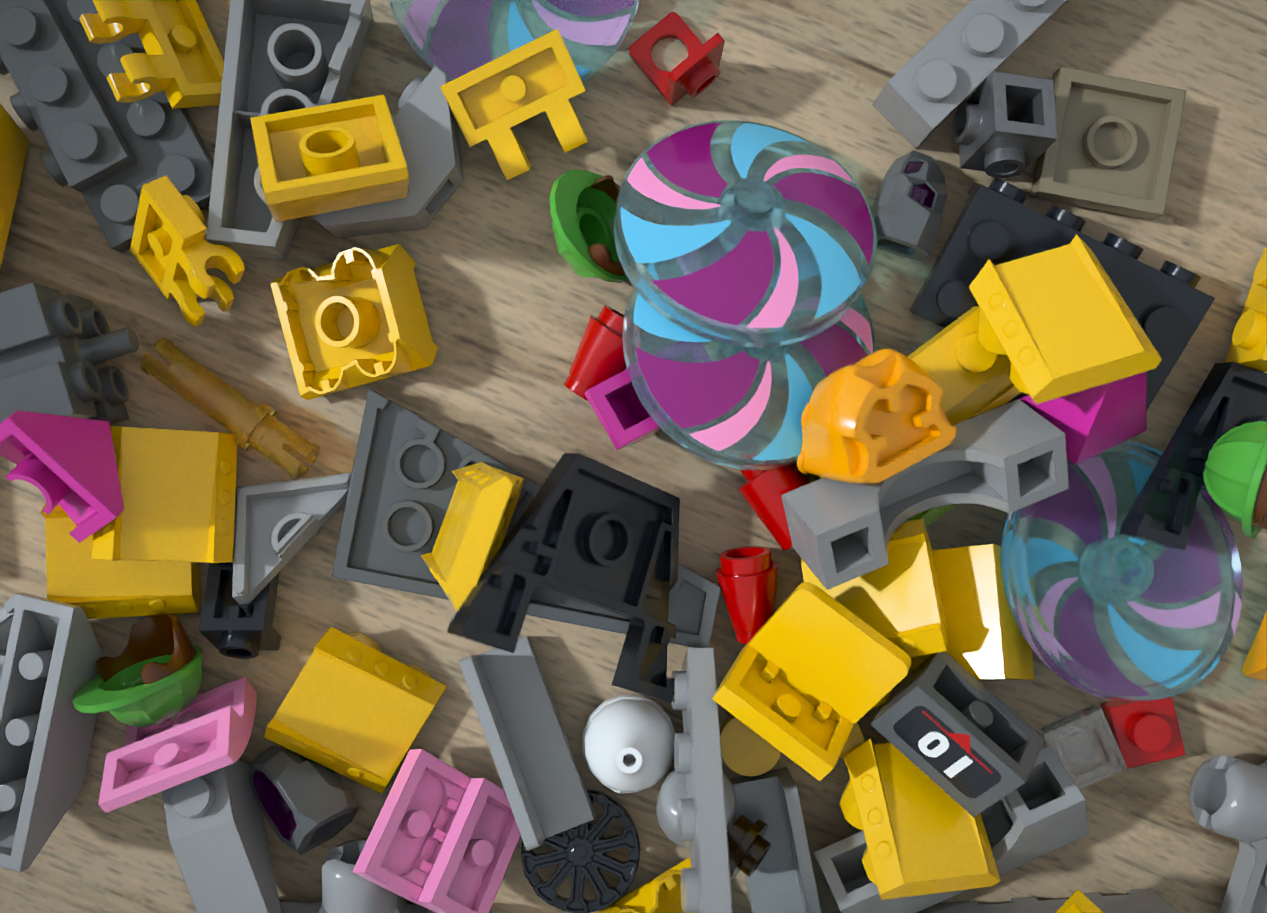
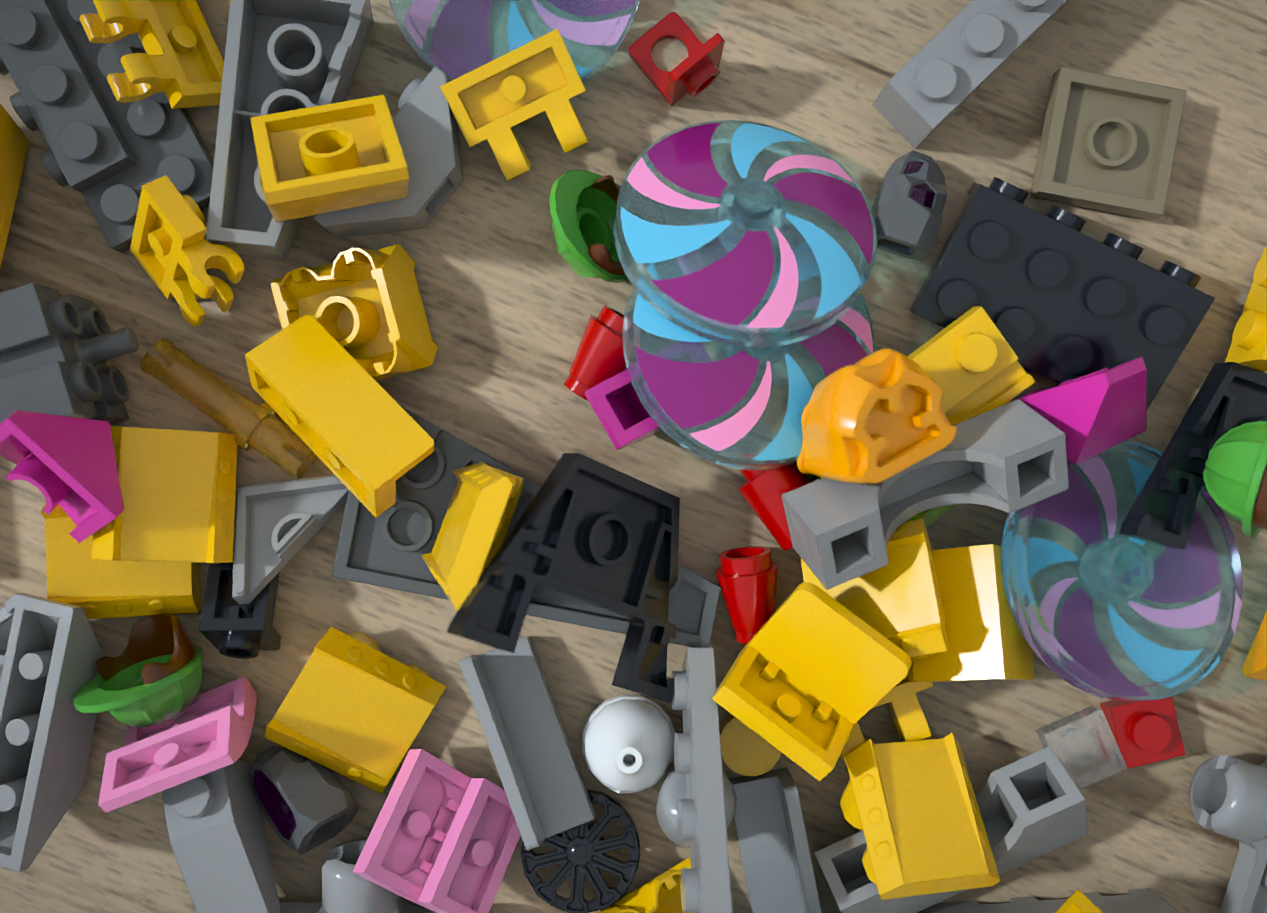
dark brown plate [727,815,771,880] -> none
dark grey brick [870,652,1045,817] -> none
flat silver brick [952,71,1057,178] -> none
yellow slope [969,234,1162,404] -> none
none -> yellow panel [245,314,434,518]

